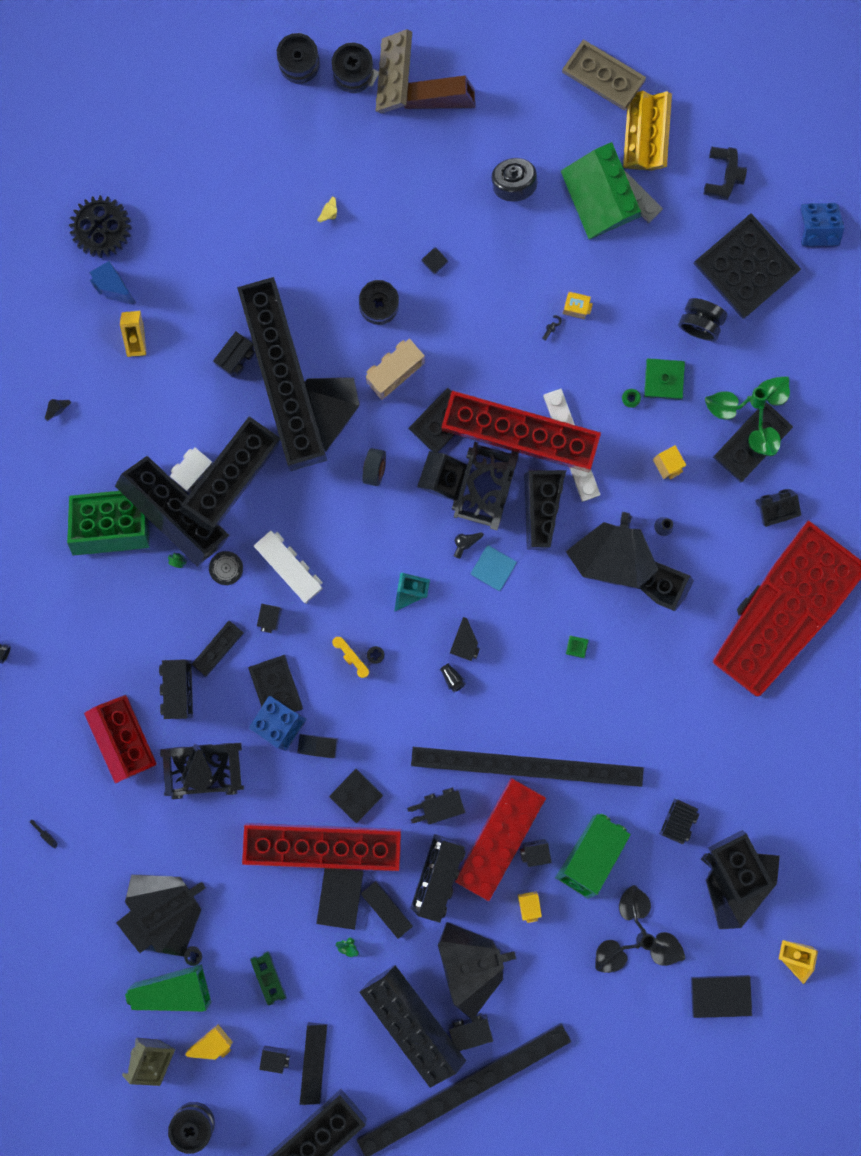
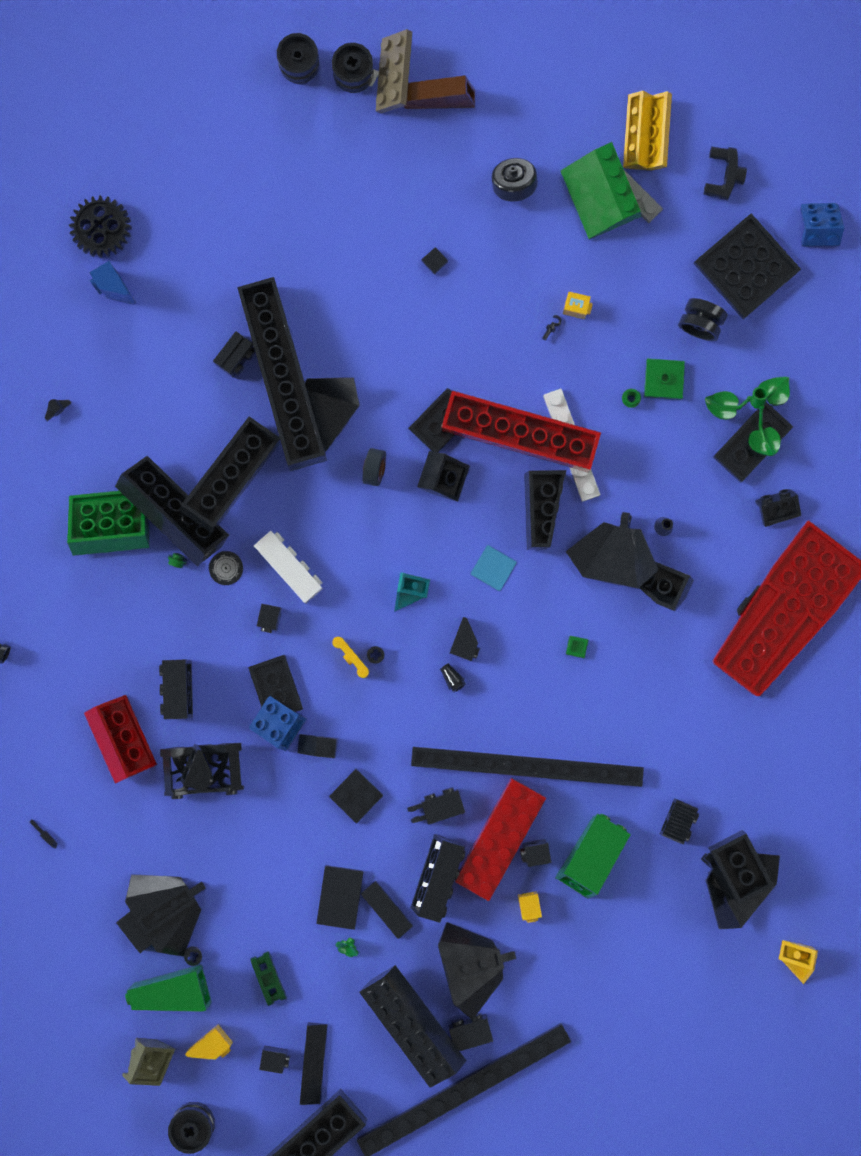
yellow slope [120,311,146,357] -> none
white brick [170,447,213,493] -> none
black tile [192,620,244,677] -> none
red brick [242,823,401,871] -> none
light yellow piece [317,196,337,223] -> none
black wheel [359,280,399,325] -> none
tan brick [366,338,425,400] -> none
black fence [452,442,519,530] -> none
black animal [453,532,484,559] -> none
dark tan plate [562,39,646,111] -> none
black plant [595,885,685,973] -> none
yellow brick [653,445,686,480] -> none
black tile [691,975,752,1018] -> none

